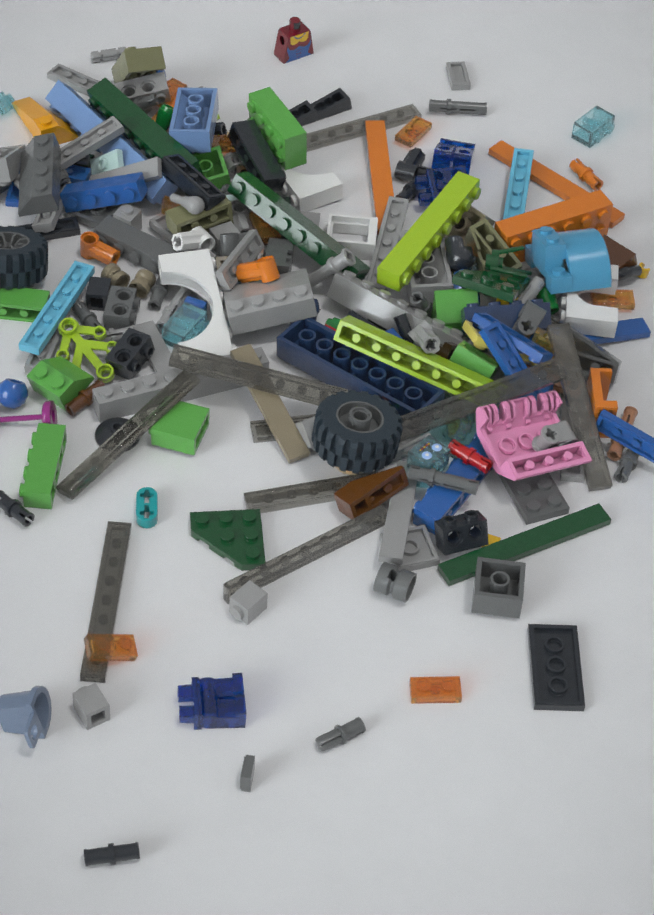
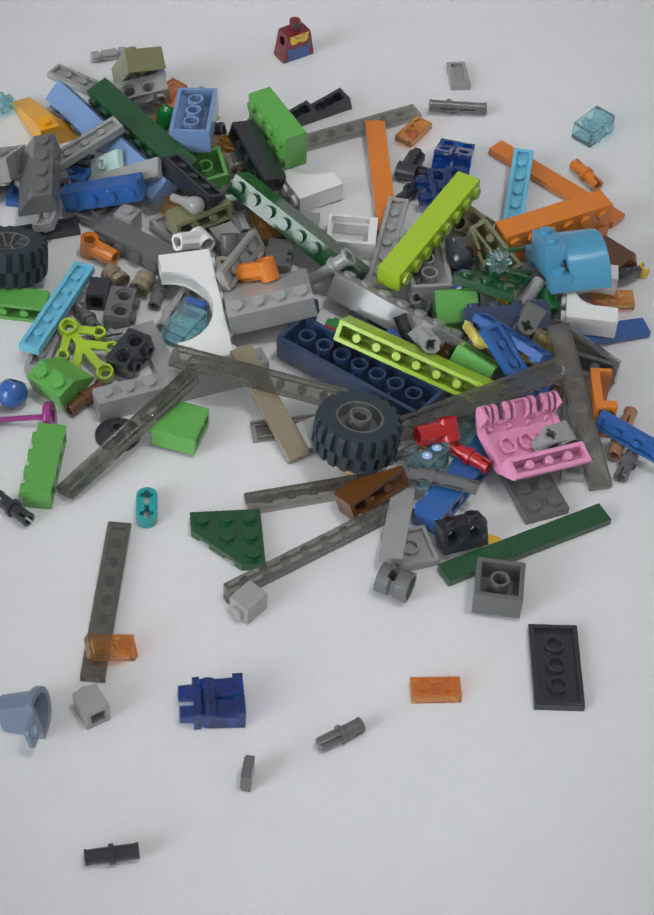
none -> red piece [413,415,460,446]
none -> clear light blue gear [485,247,513,276]

